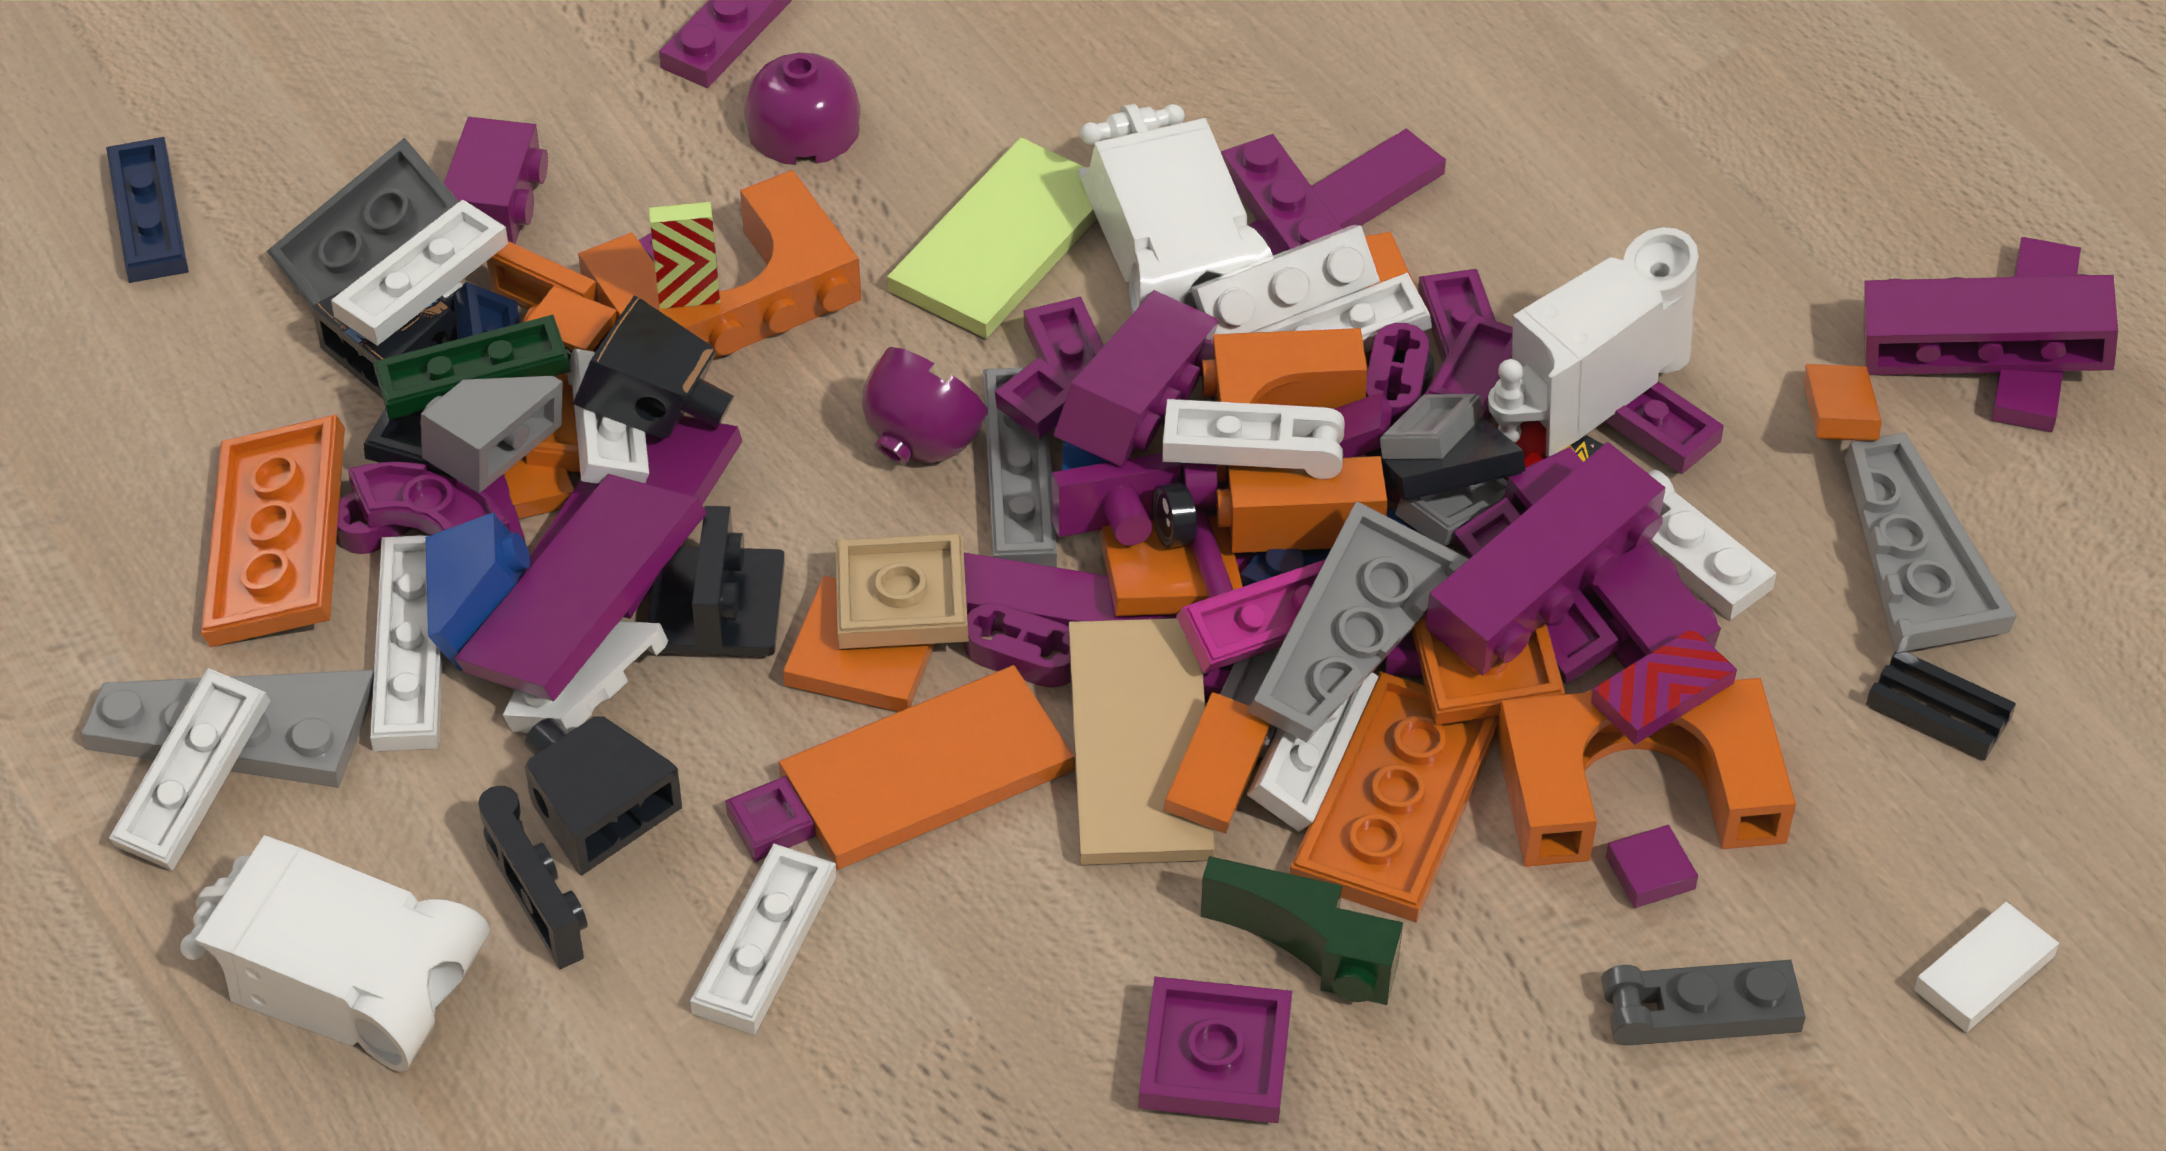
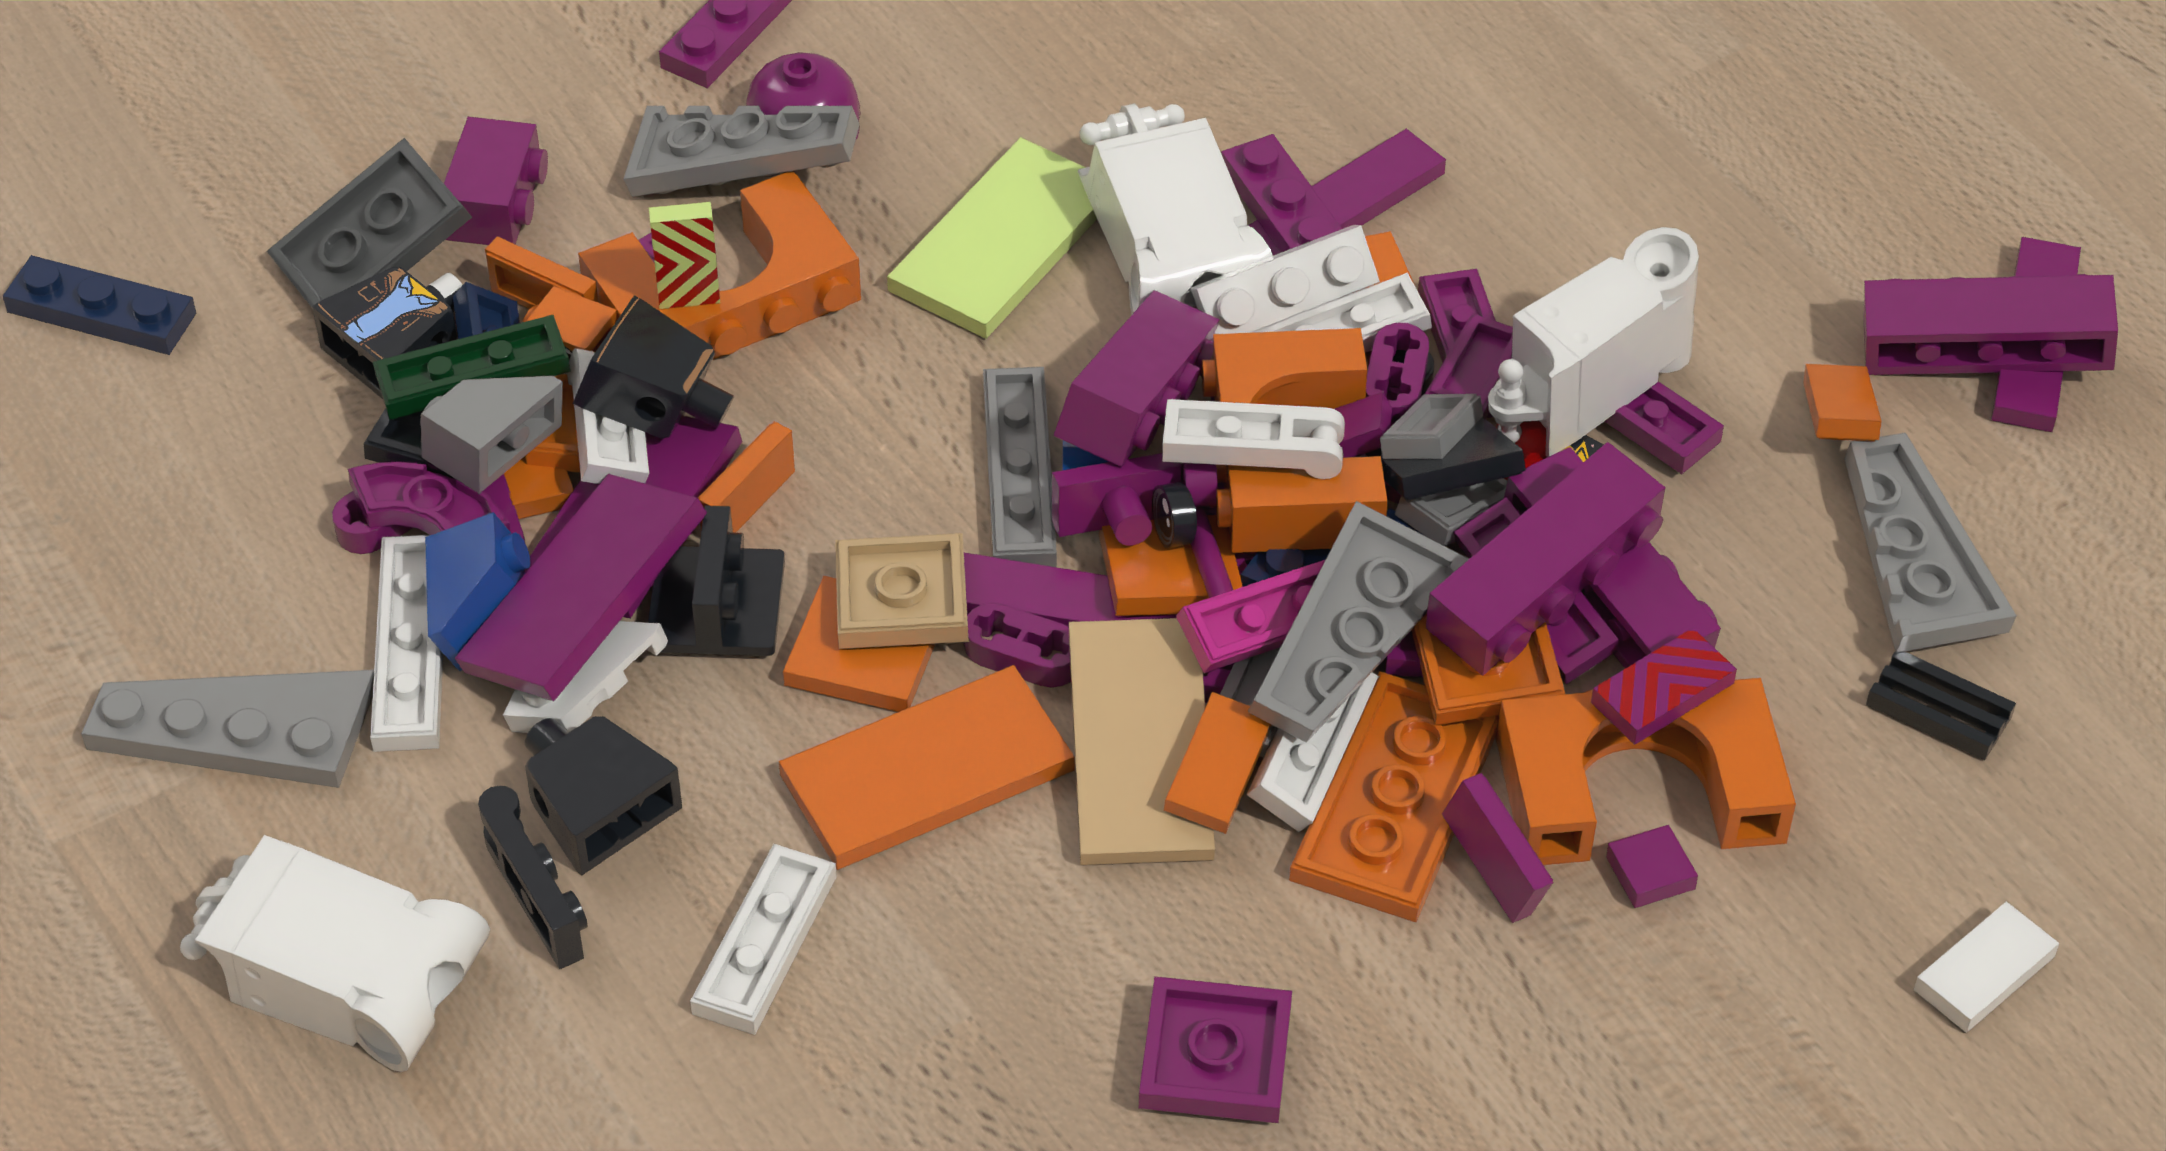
dark blue tile [106,137,189,283] -> none
white tile [109,668,270,872] -> none
orange tile [201,414,345,647] -> none
white plate [331,199,508,346] -> none
magenta tile [725,776,815,862] -> none
magenta cylinder [862,347,988,465] -> none
magenta plate [994,357,1073,440] -> none
magenta plate [1024,296,1104,381] -> none
dark green slope [1201,856,1403,1005] -> none
dark grey plate [1601,959,1806,1045] -> none
white plate [1648,469,1777,621] -> none
none -> dark blue plate [3,255,197,355]
none -> light grey wing [624,106,860,197]
none -> orange tile [698,421,795,532]
none -> magenta tile [1442,773,1554,923]

